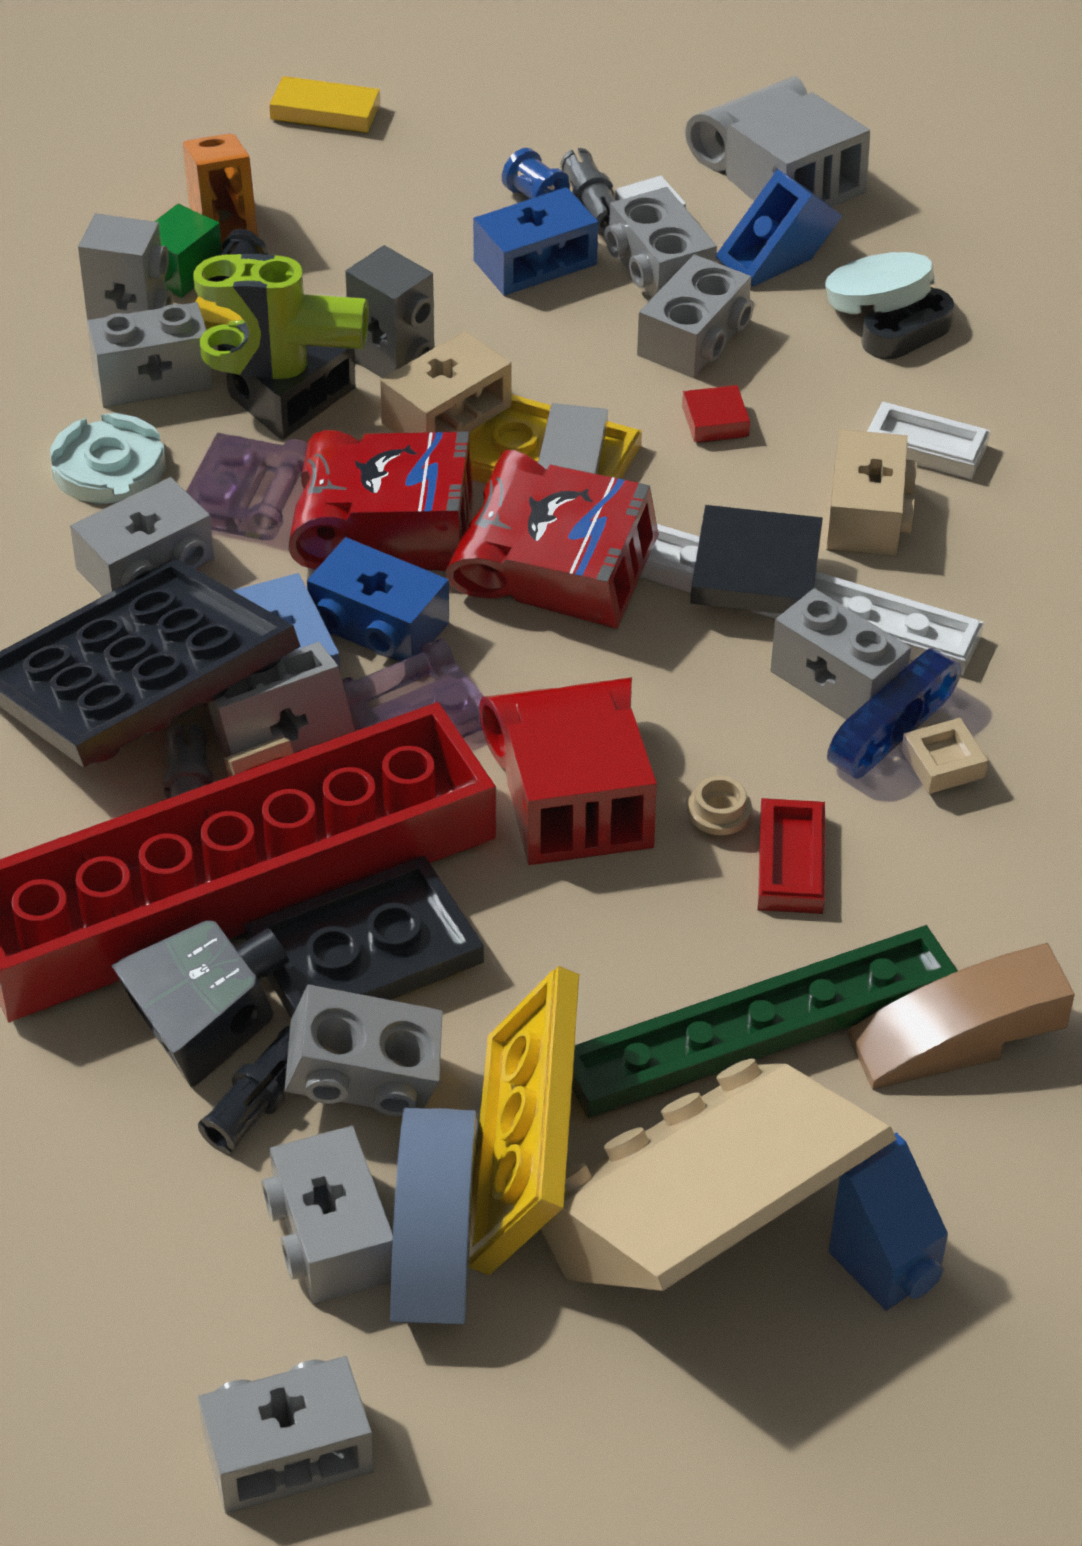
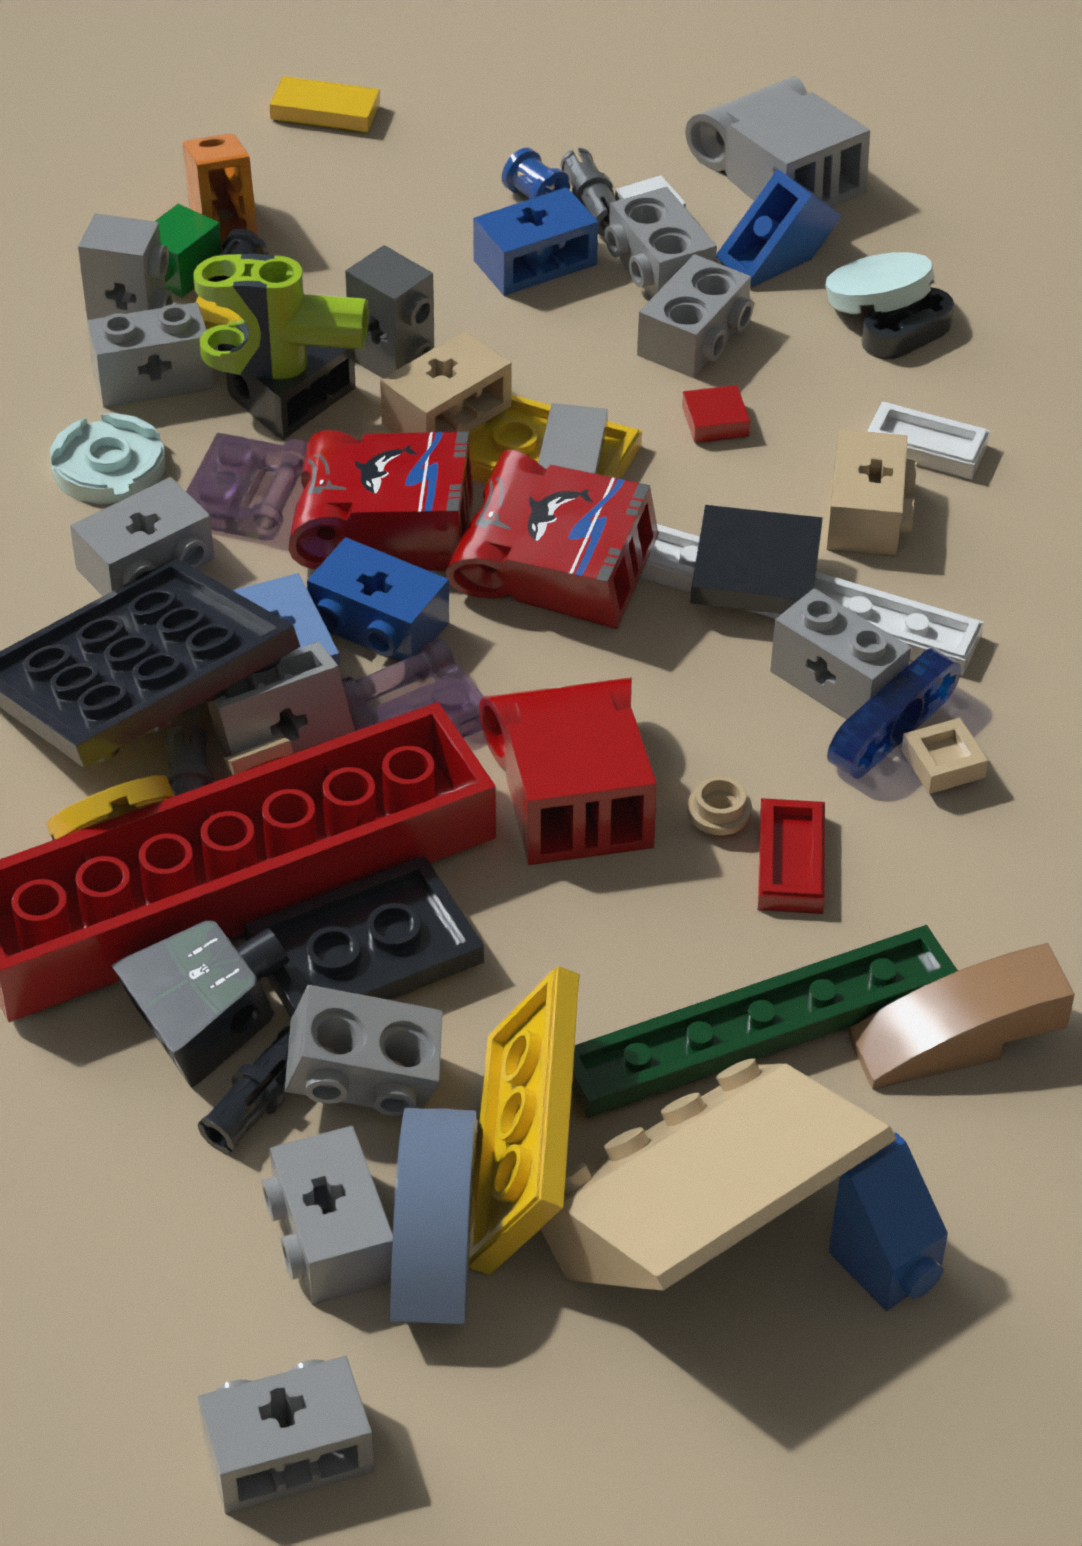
none -> yellow tile [46,775,174,840]

